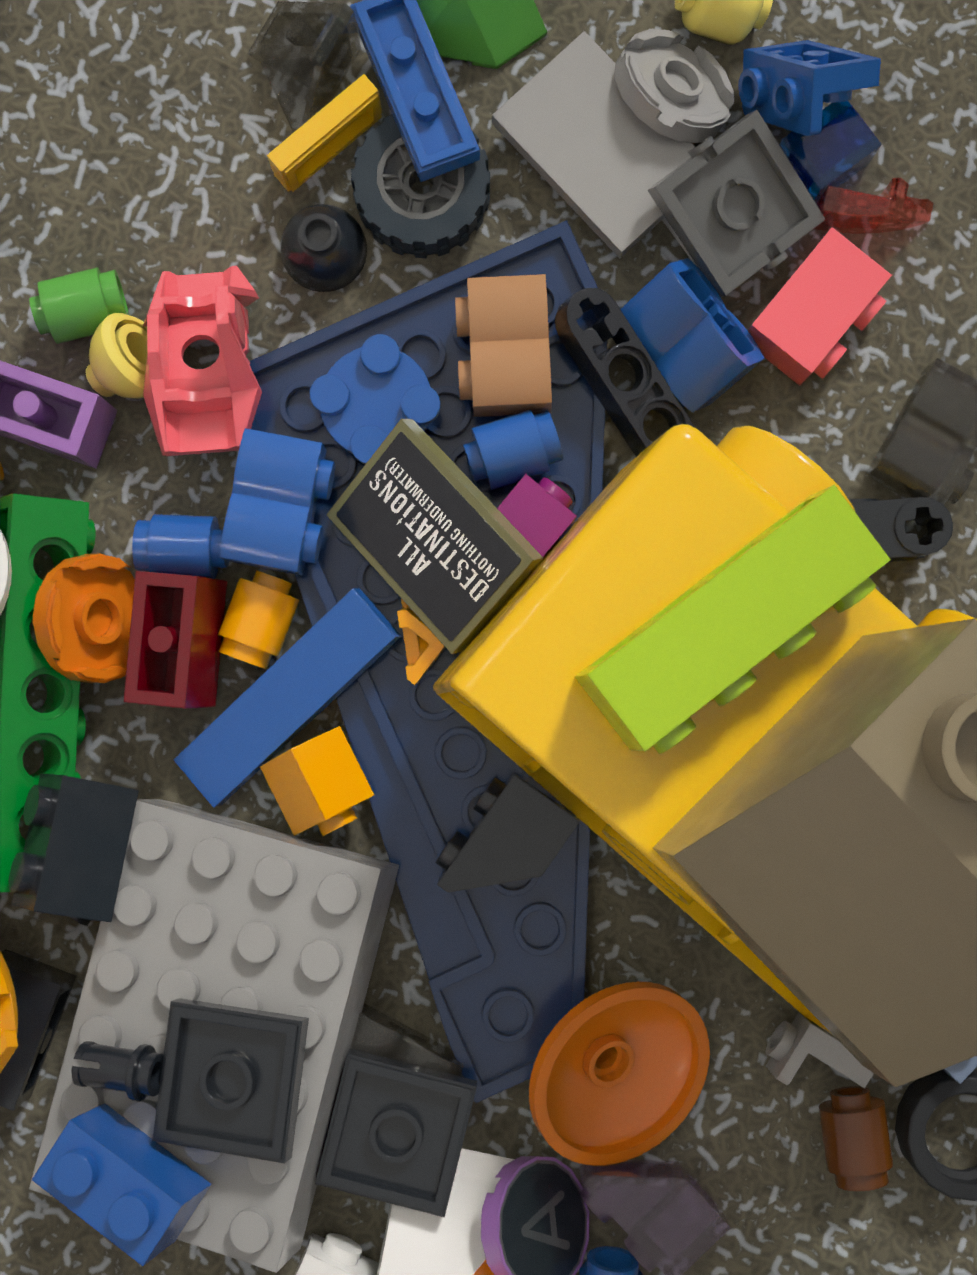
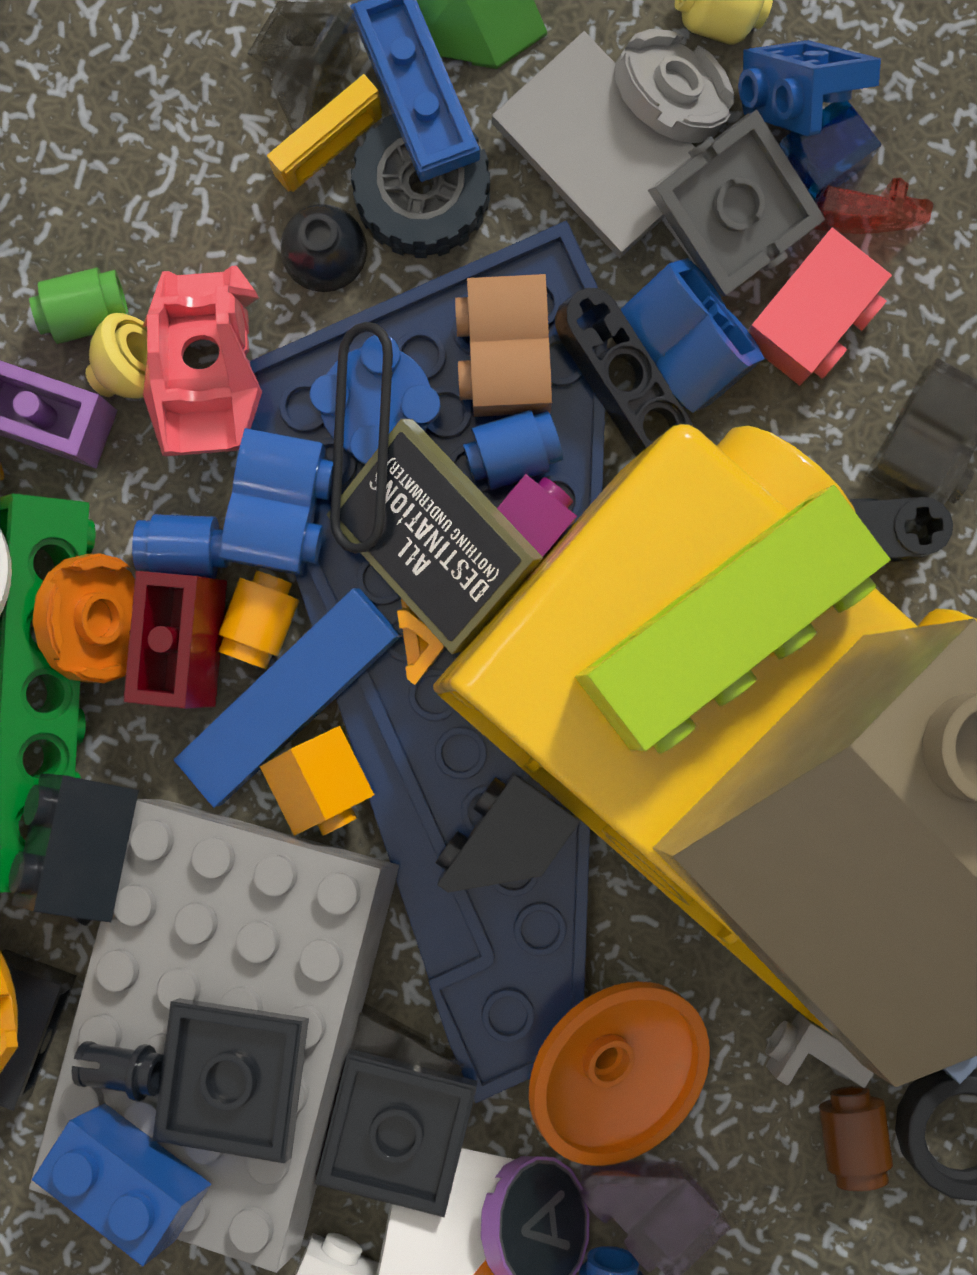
none -> black piece [330,322,393,554]

